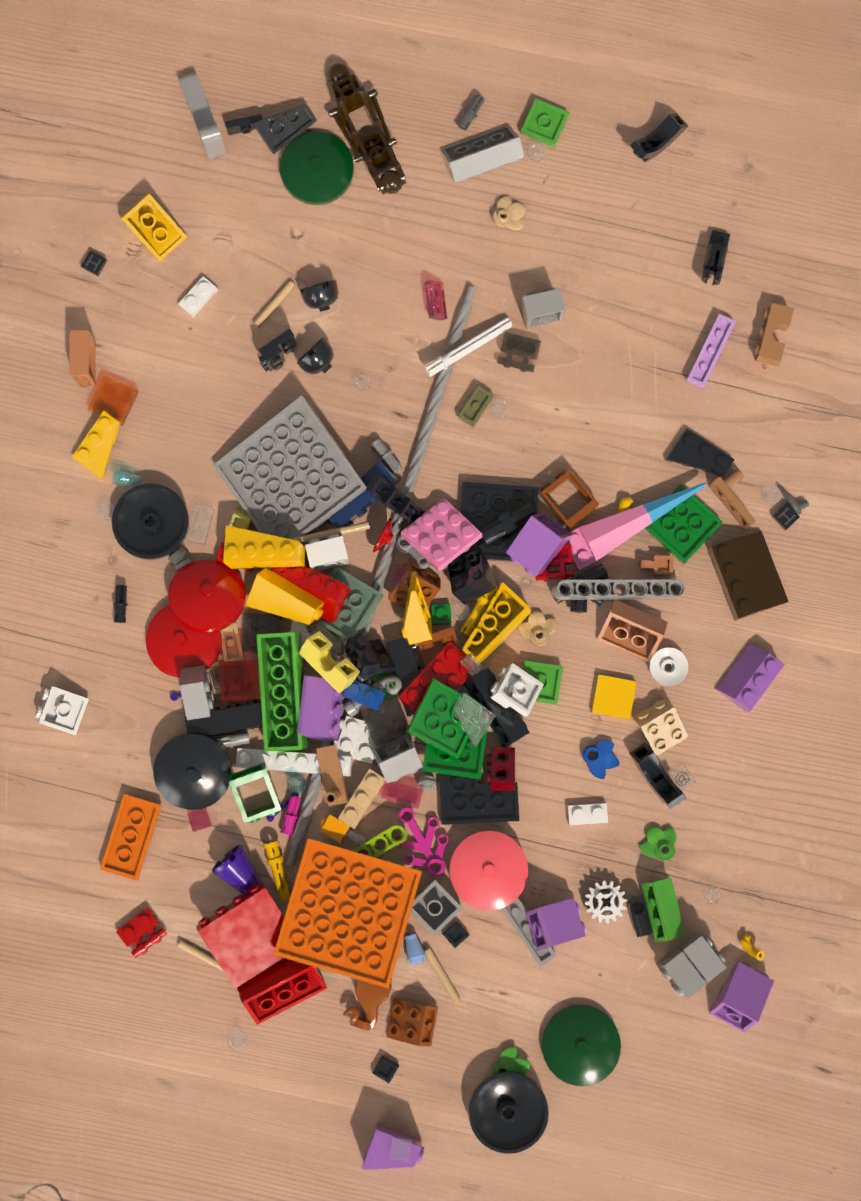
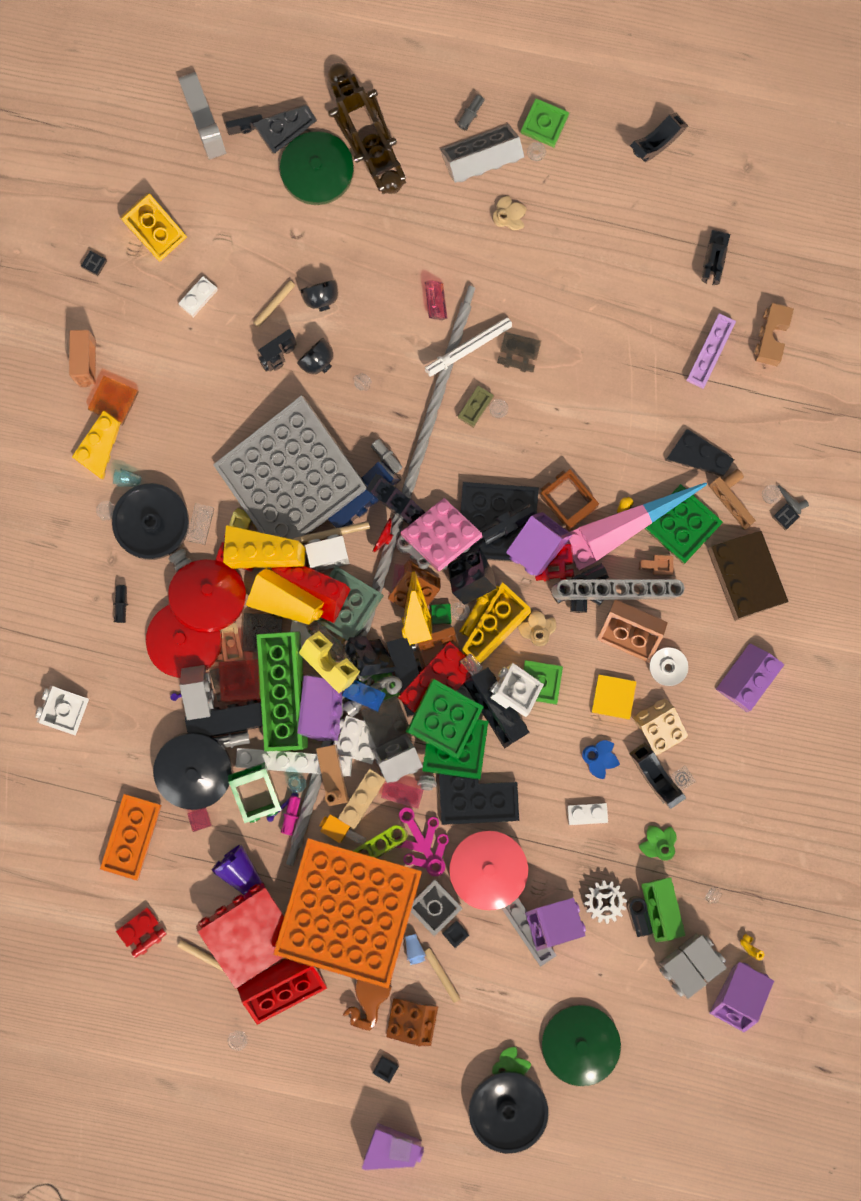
yellow pin [262,841,291,901] -> none
clear wing [452,693,496,747] -> none
dark red brick [487,747,515,791] -> none
light grey brick [521,287,565,329] -> none

